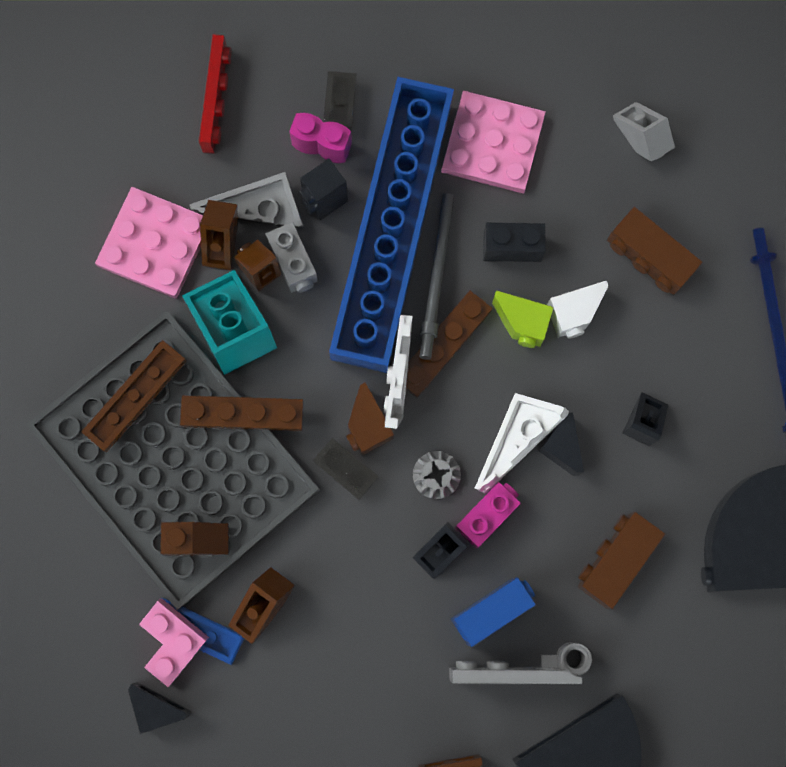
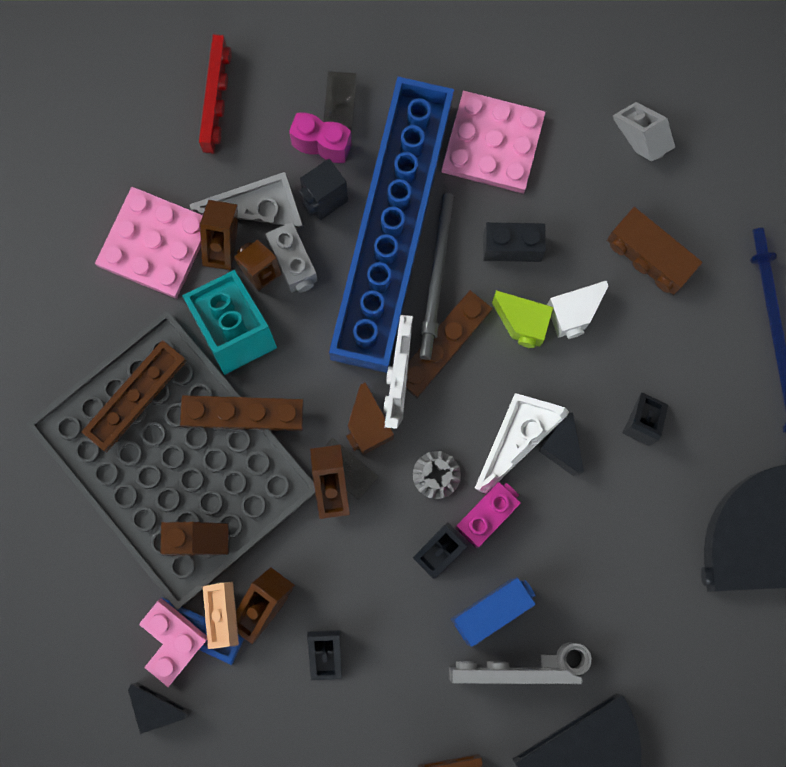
reddish brown brick [577,512,665,609] -> none
none -> light nougat plate [203,582,239,649]
none -> black slope [307,630,342,680]
none -> reddish brown slope [310,445,350,519]

